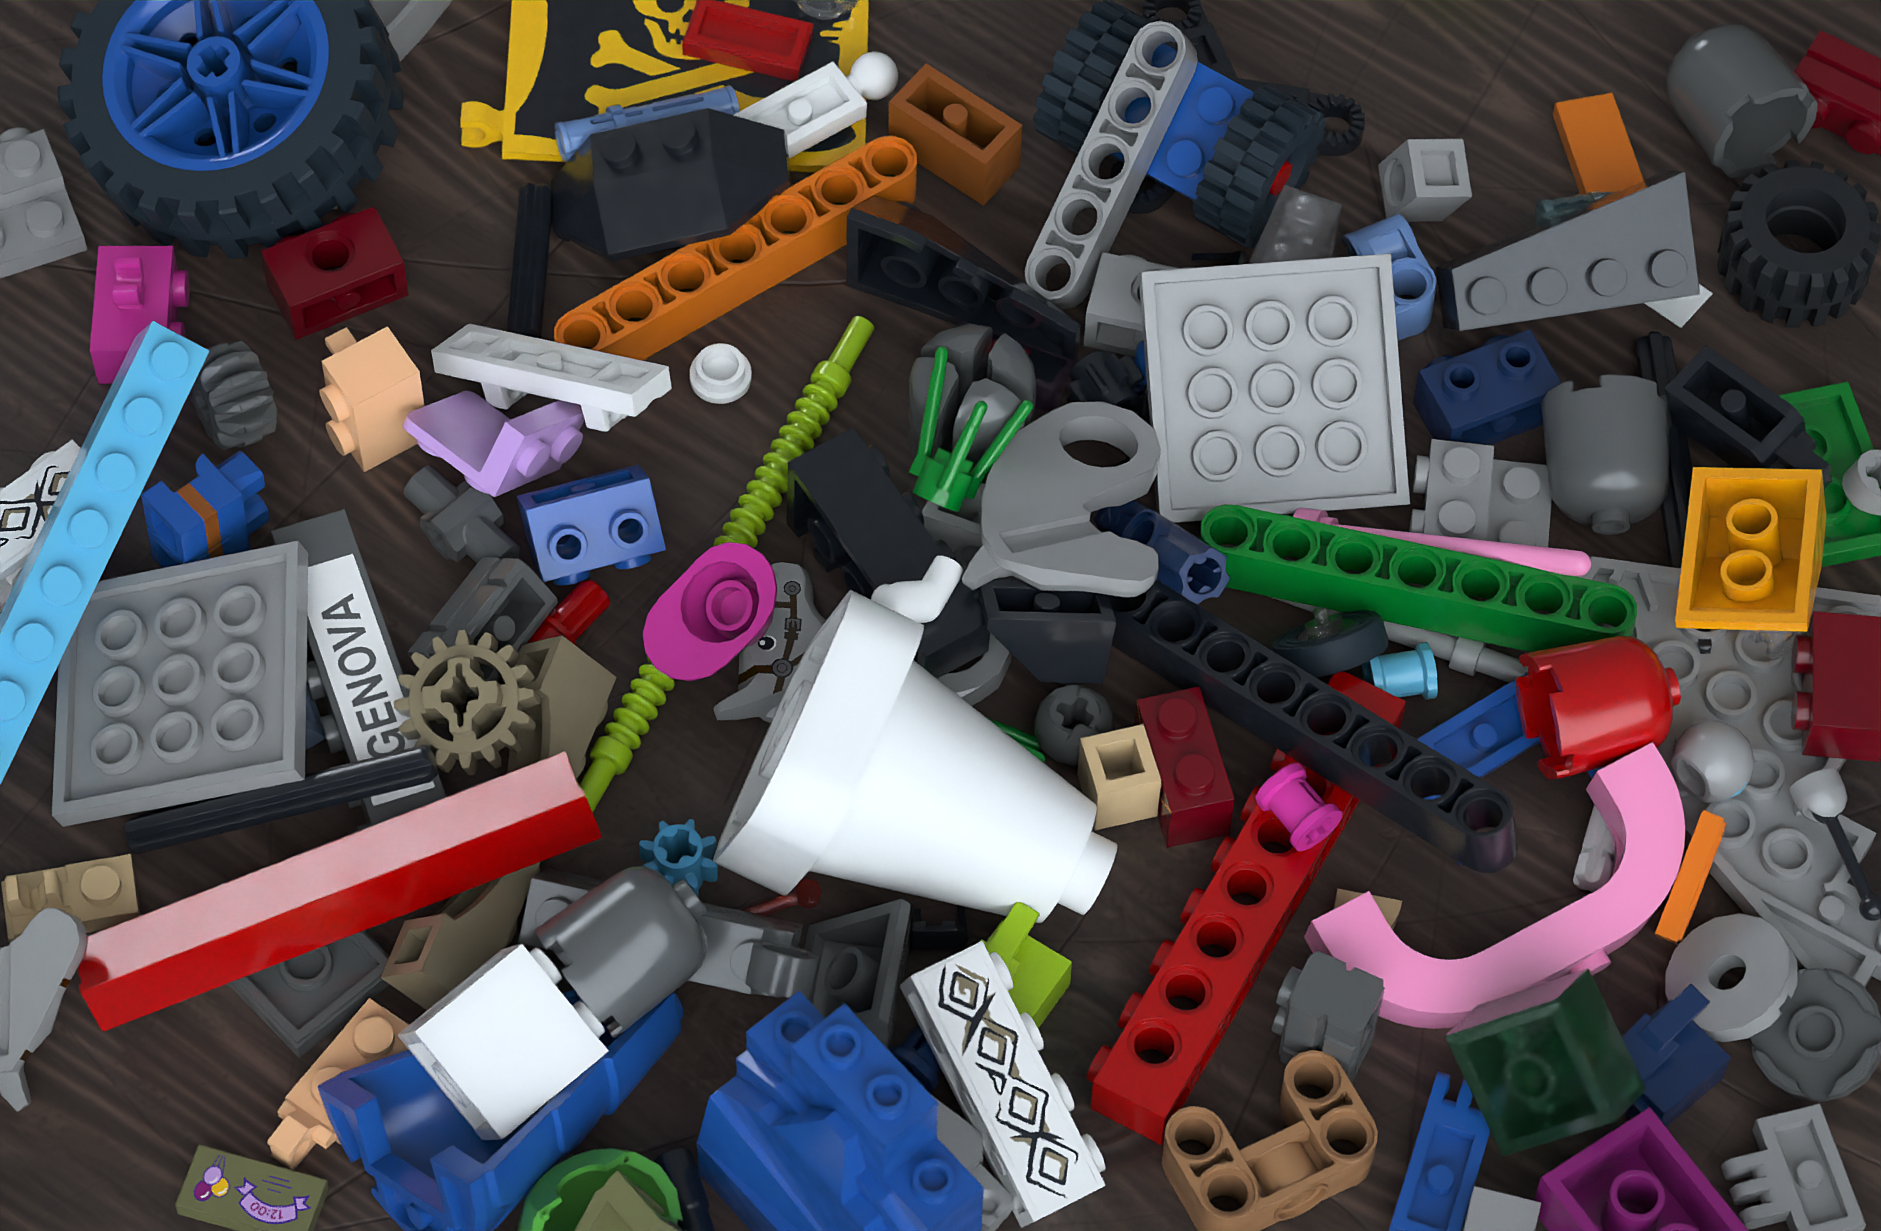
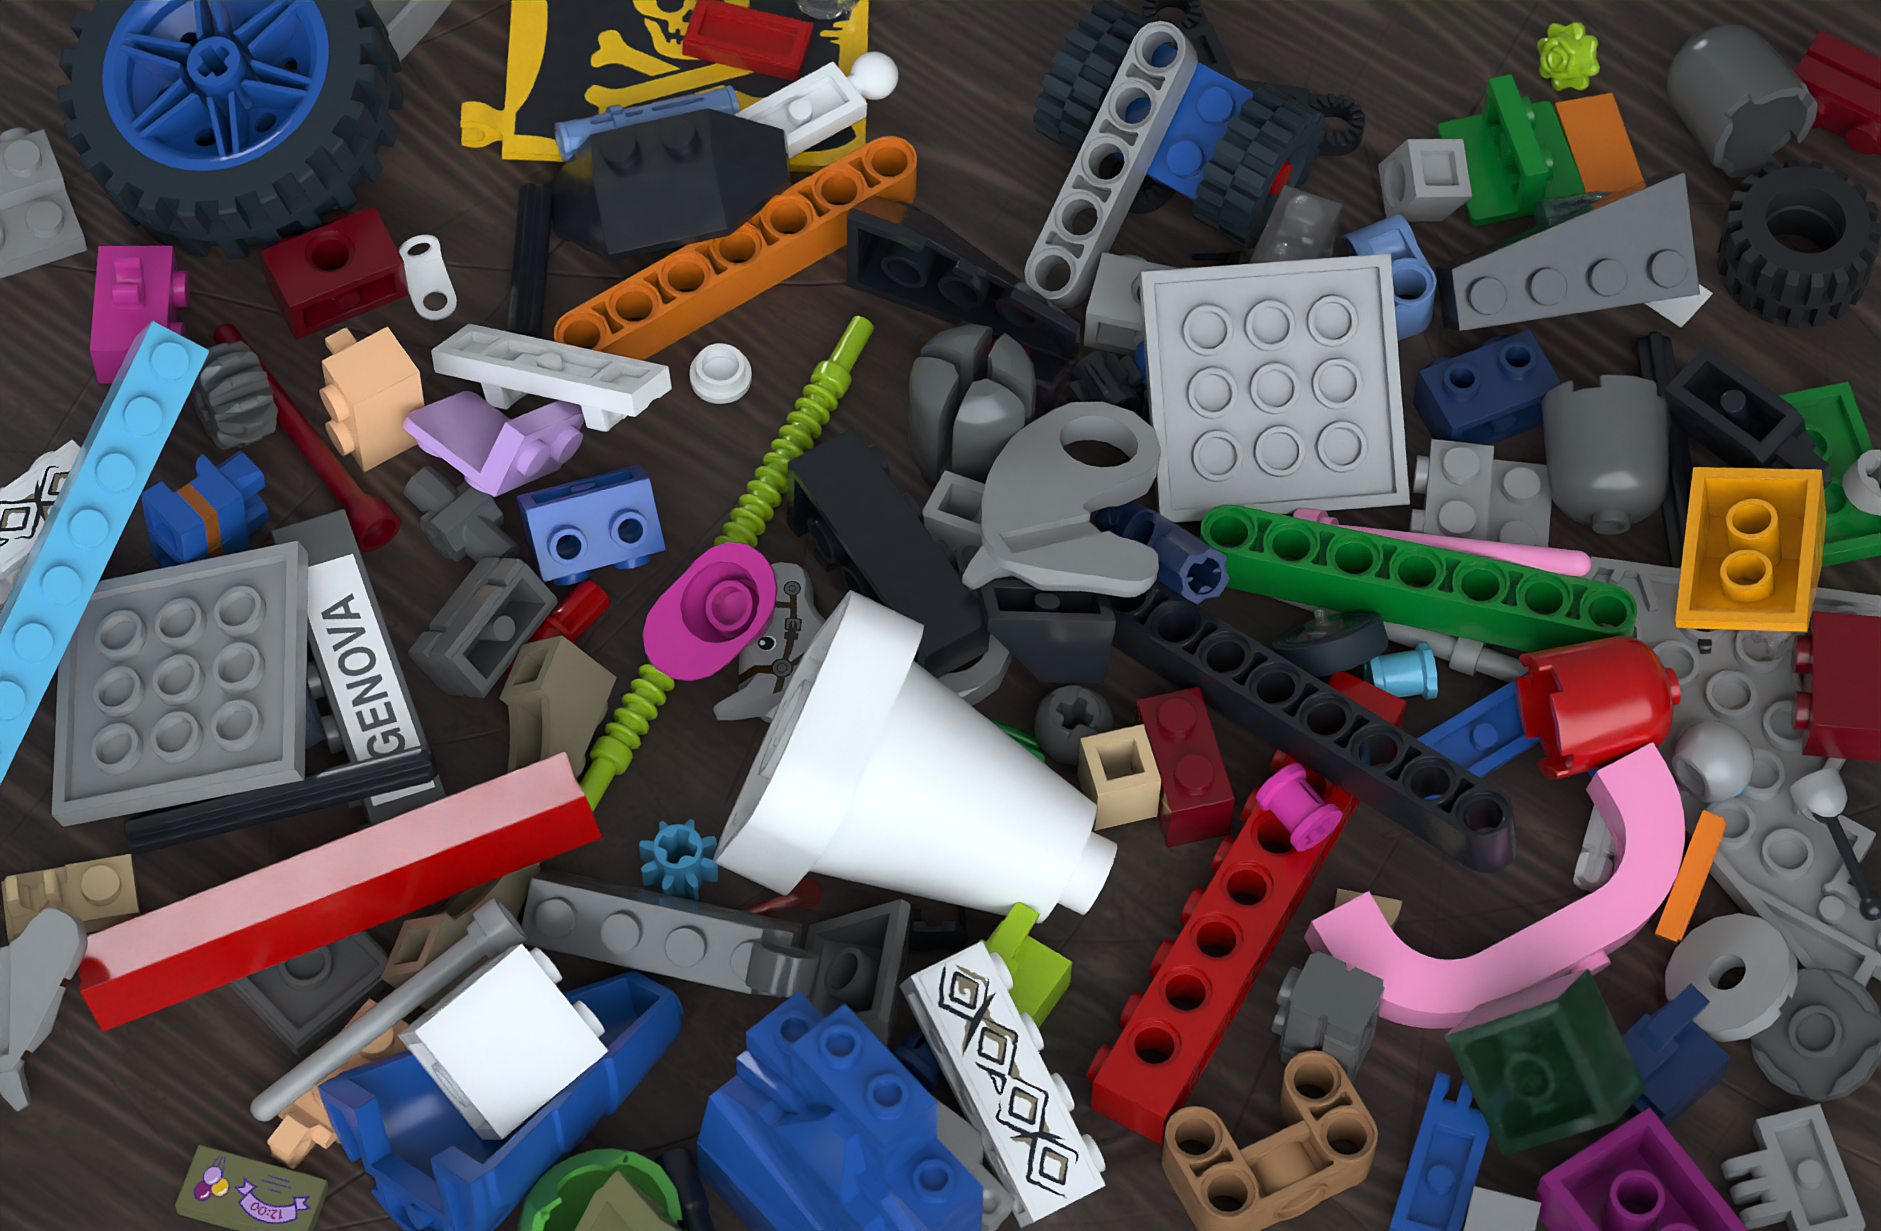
dark tan gear [394,630,540,775] -> none
dark grey cylinder [535,866,708,1038] -> none
white arm [871,556,963,623] -> none
dark orange brick [888,63,1023,206] -> none
green plant [909,346,1033,512] -> none
none -> dark red piece [213,323,401,552]
none -> light grey piece [251,897,528,1121]
none -> white piece [398,235,457,320]
none -> green bracket [1436,74,1586,226]
none -> lime plant [1537,22,1600,91]

